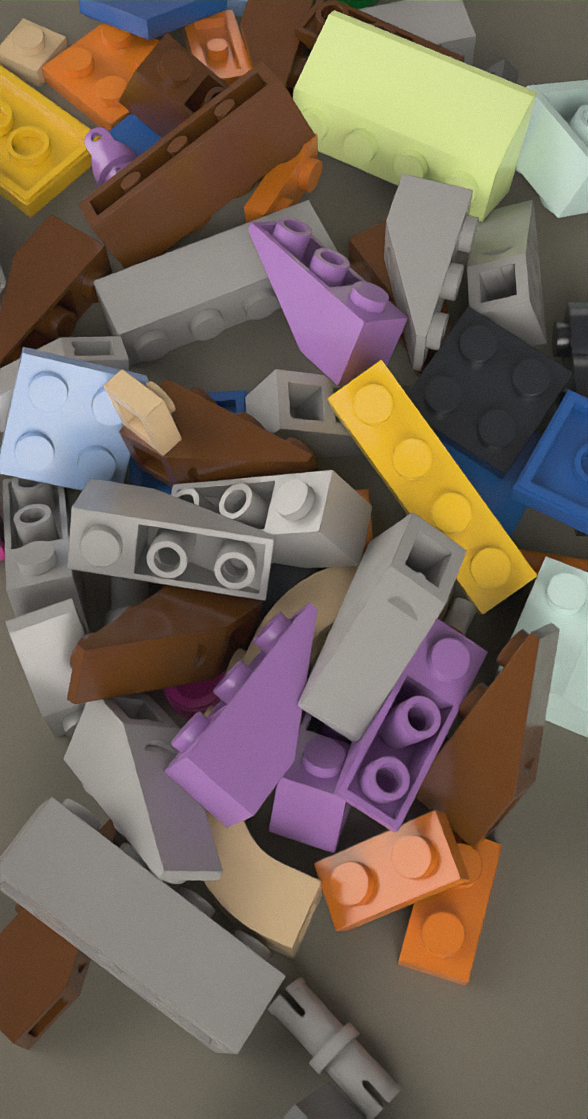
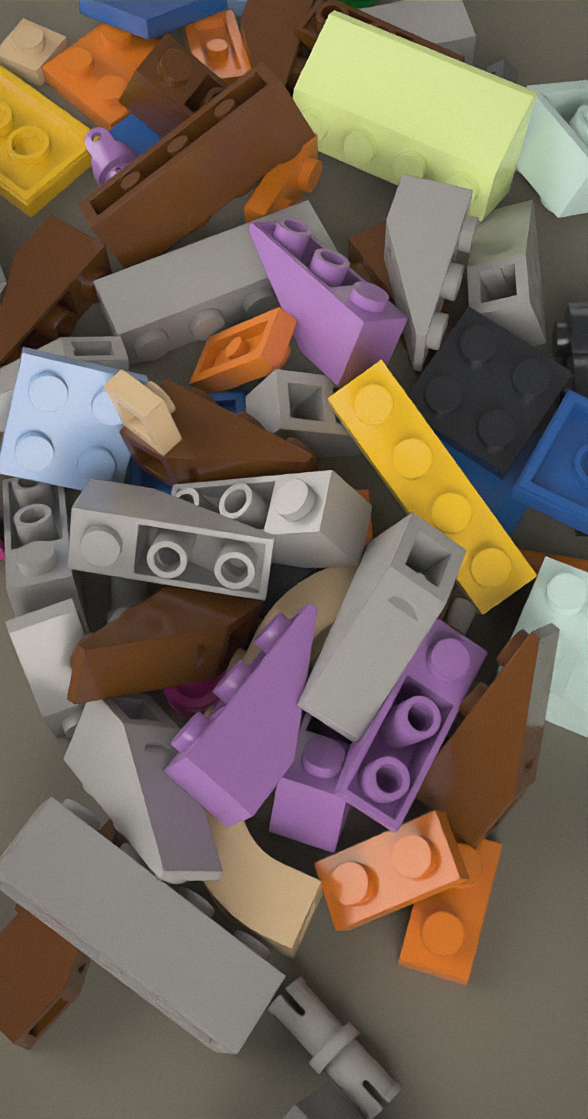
none -> orange plate [189,307,297,393]

